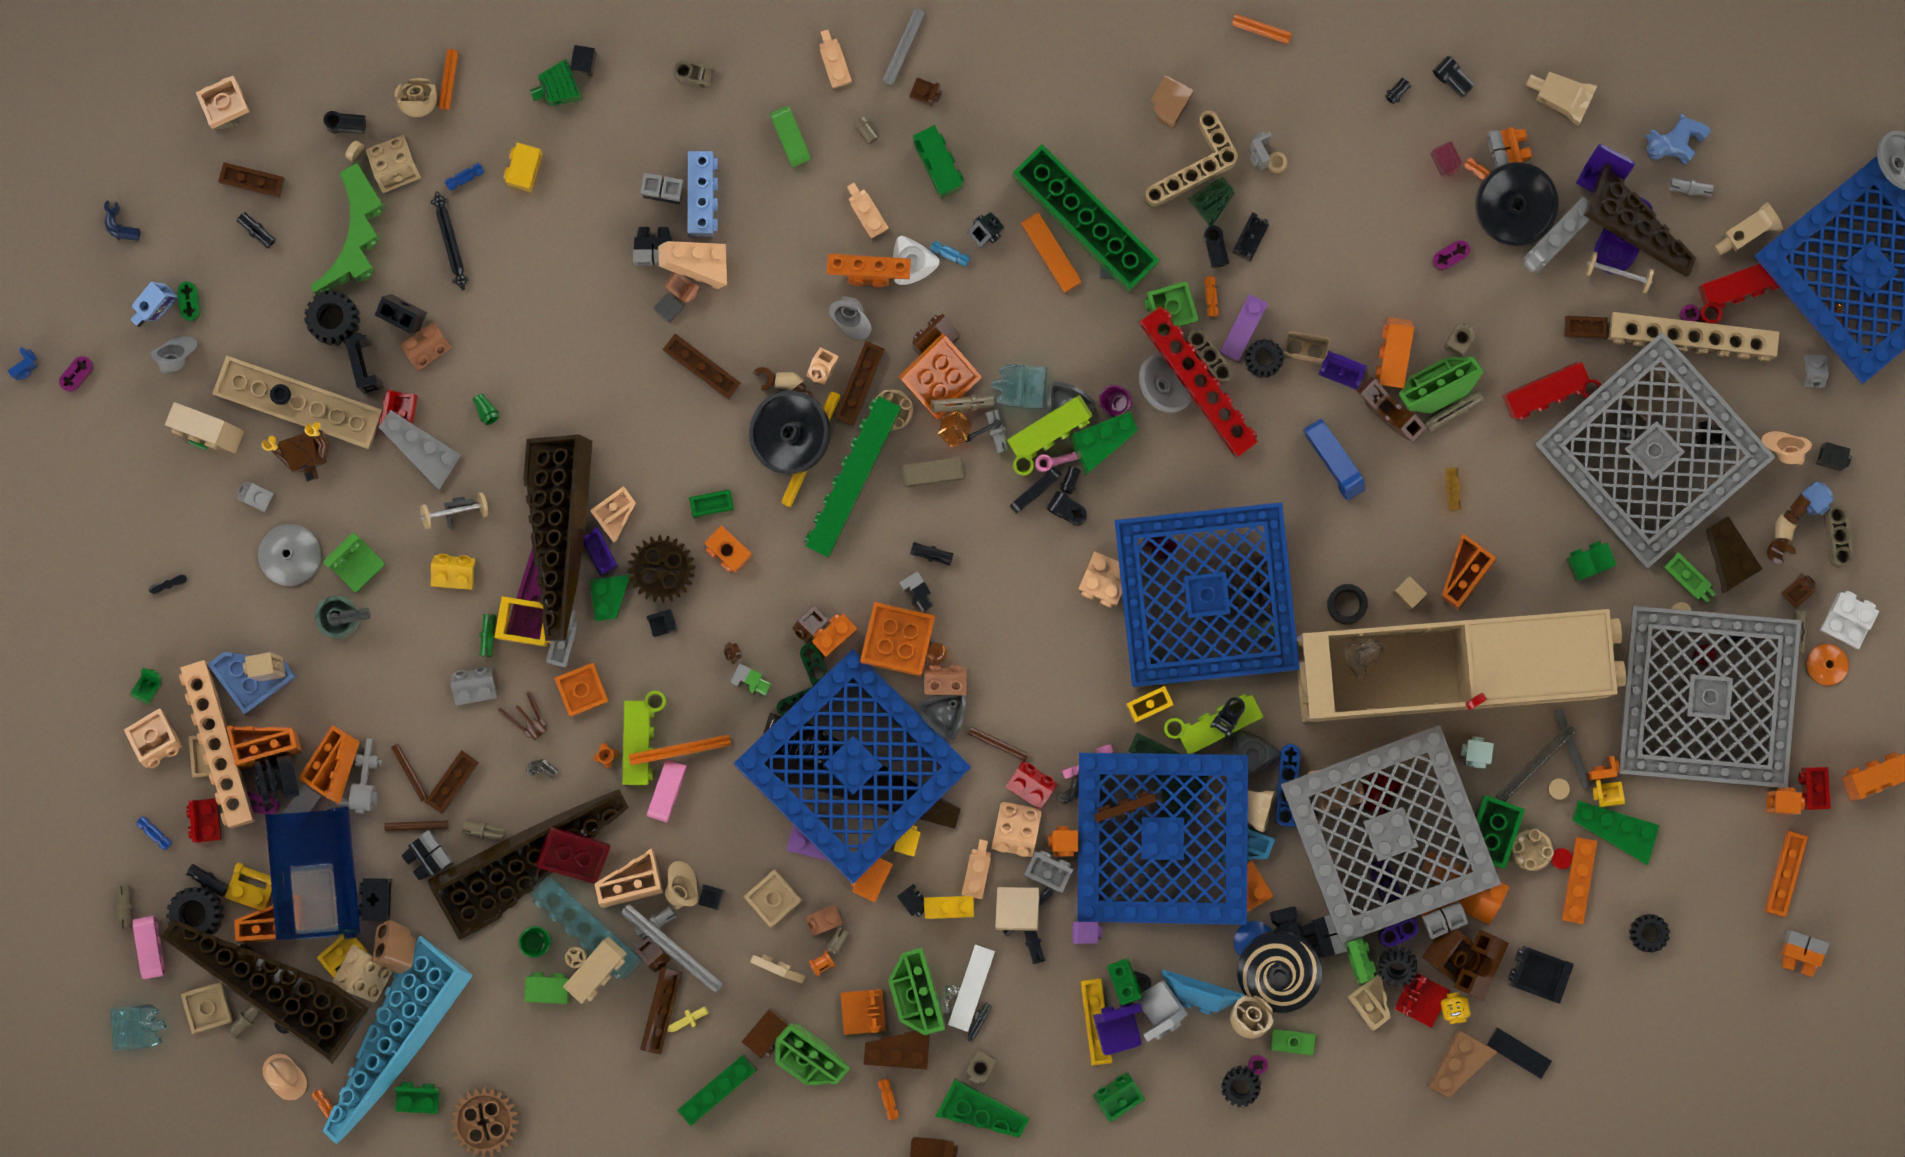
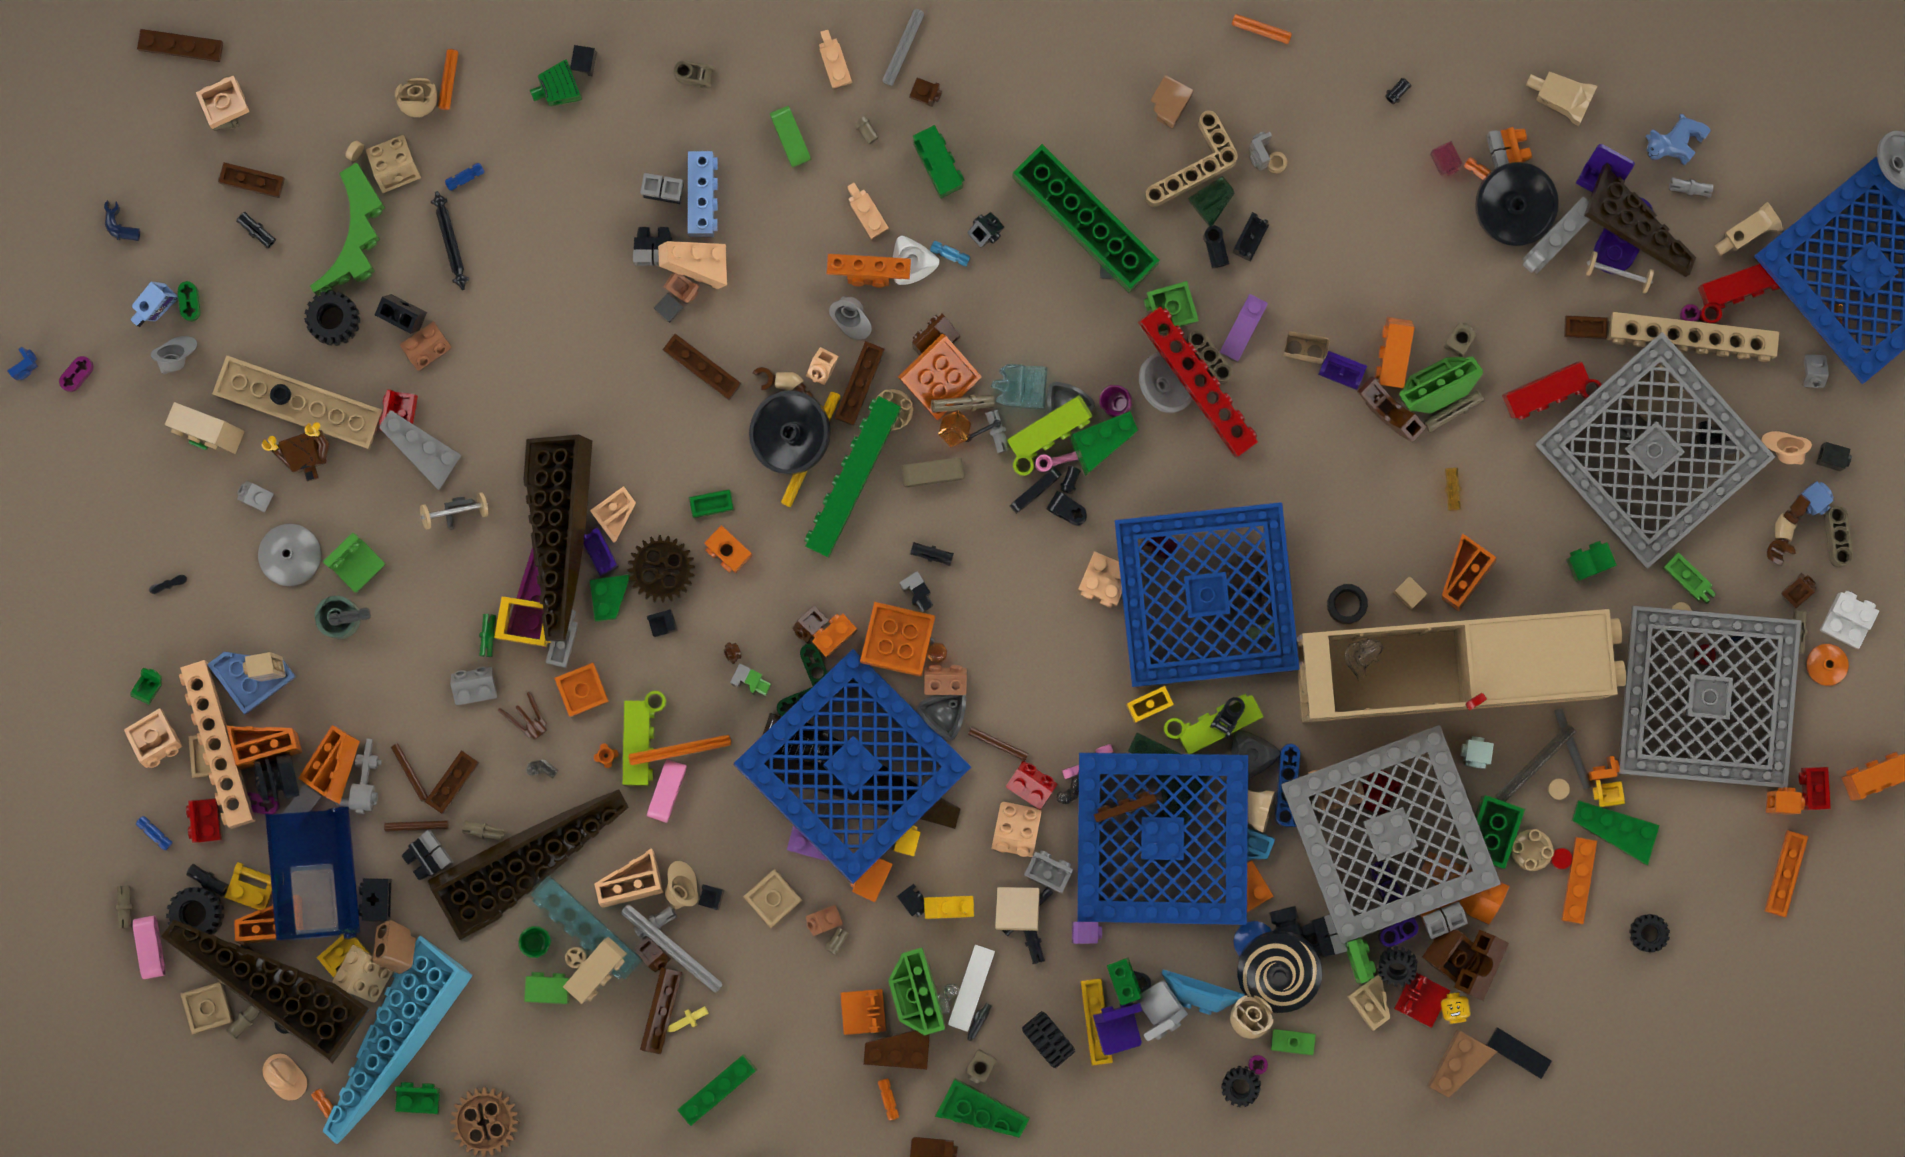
clear light blue plate [110,1005,167,1051] -> none
black piece [323,111,366,134] -> none
black panel [345,333,384,394] -> none
yellow bracket [431,554,476,590] -> none
green cone [473,393,499,425] -> none
yellow brick [503,142,543,192] -> none
dark red plate [536,827,611,884] -> none
reddish brown brick [742,1008,790,1058] -> none
tan wing [750,954,806,984] -> none
bright green wedge [775,1023,851,1085] -> none
orange bush [808,950,836,977] -> none
light nougat hinge [962,839,991,899] -> none
orange tile [1021,212,1082,294] -> none
orange brick [1048,826,1078,857] -> none
green bracket [1093,1072,1145,1123] -> none
orange axle [1204,276,1219,318] -> none
black tyre [1245,339,1284,378] -> none
blue beam [1303,419,1365,501] -> none
black piece [1432,56,1475,98] -> none
magenta beam [1432,240,1470,271] -> none
black panel [1508,946,1574,1004] -> none
dark brown wedge [1706,516,1762,593] -> none
orange hips [1780,930,1829,977] -> none
none -> reddish brown plate [137,29,223,62]
none -> black tyre [1022,1011,1075,1068]

